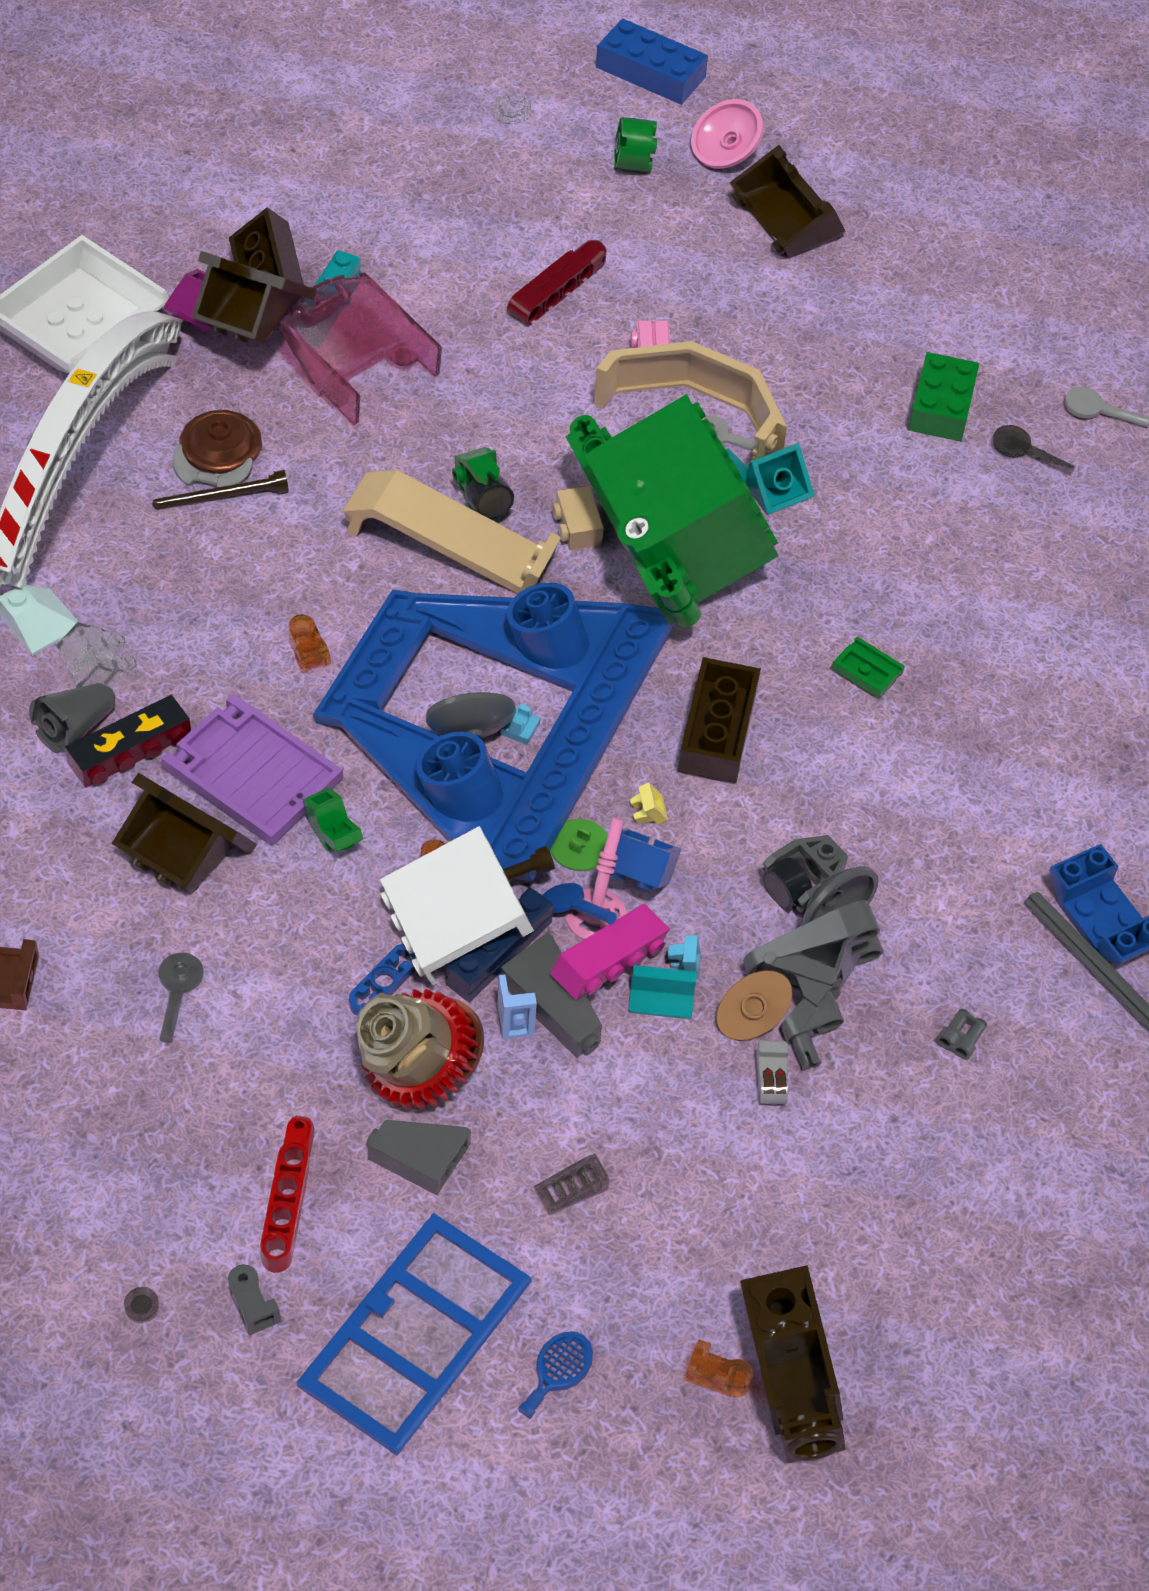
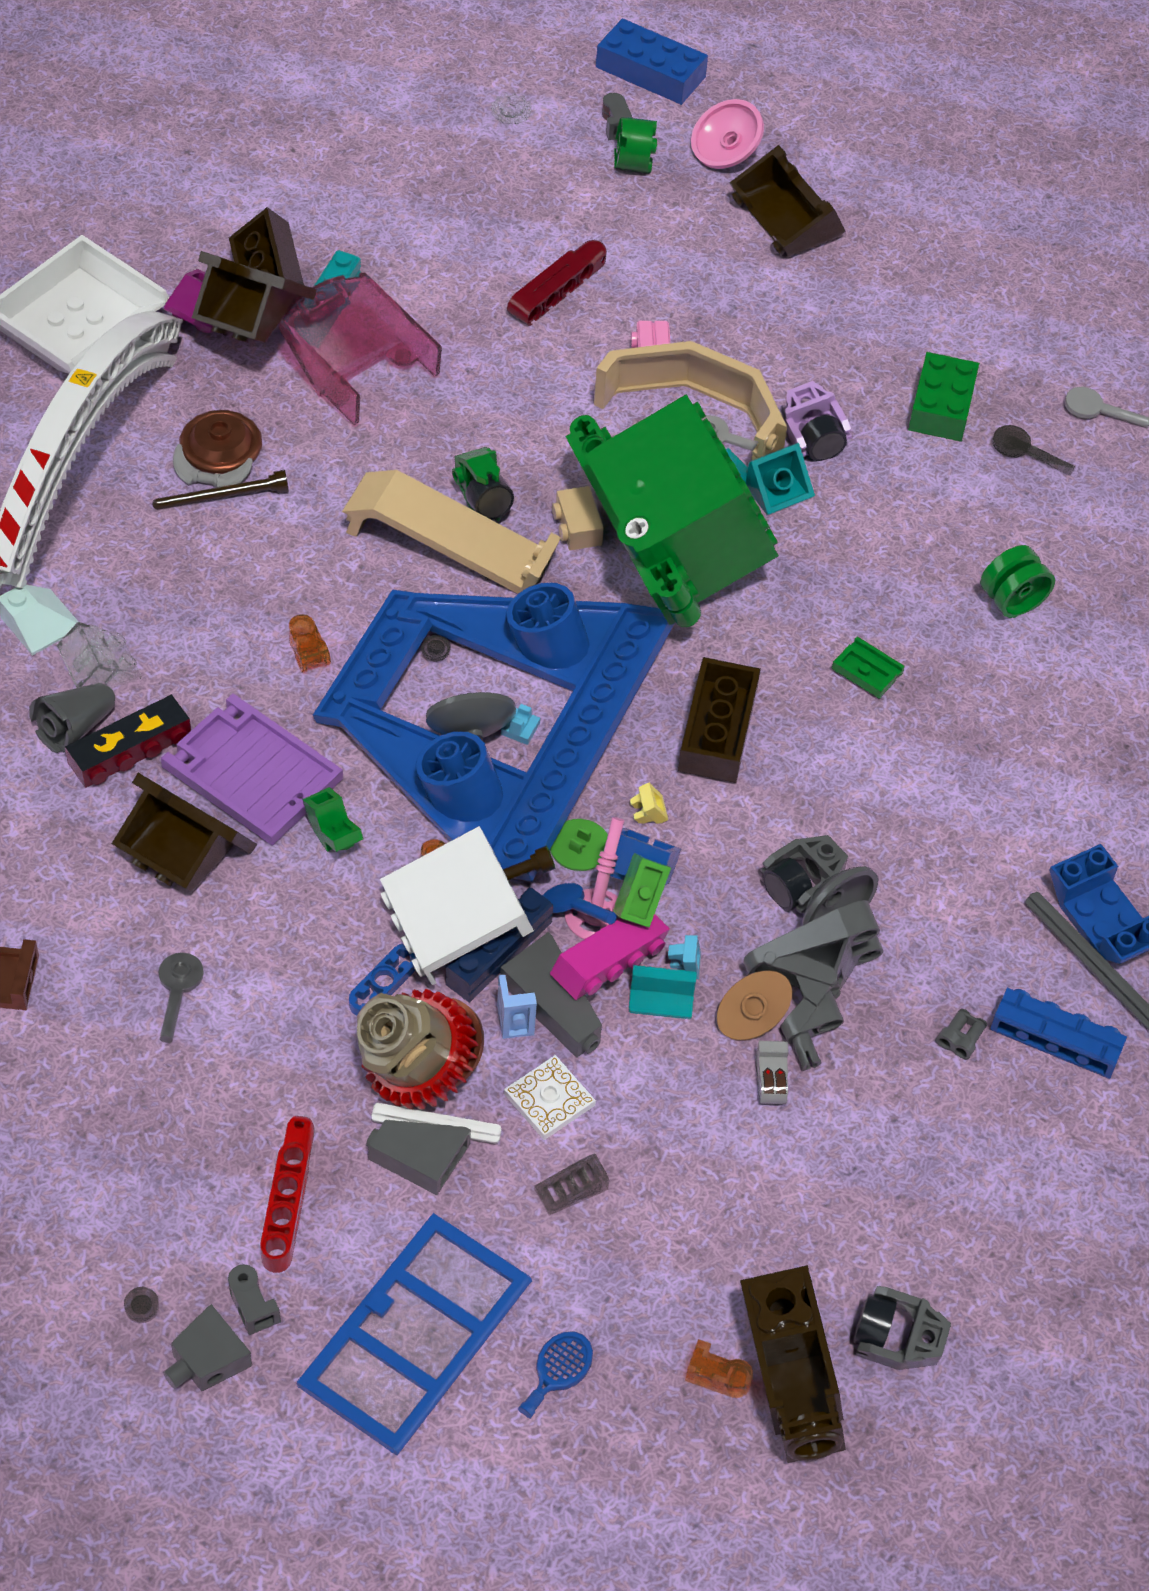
none -> dark grey torso [163,1304,252,1391]
none -> white axle [372,1103,501,1144]
none -> clear smoke plate [421,635,451,662]
none -> white plate [504,1055,596,1140]
none -> dark grey leg [602,93,633,141]
none -> bright green panel [613,853,671,928]
none -> piece [785,381,852,461]
none -> dark grey piece [853,1286,951,1370]
none -> green wheel [980,545,1056,618]
none -> blue brick [990,987,1128,1079]

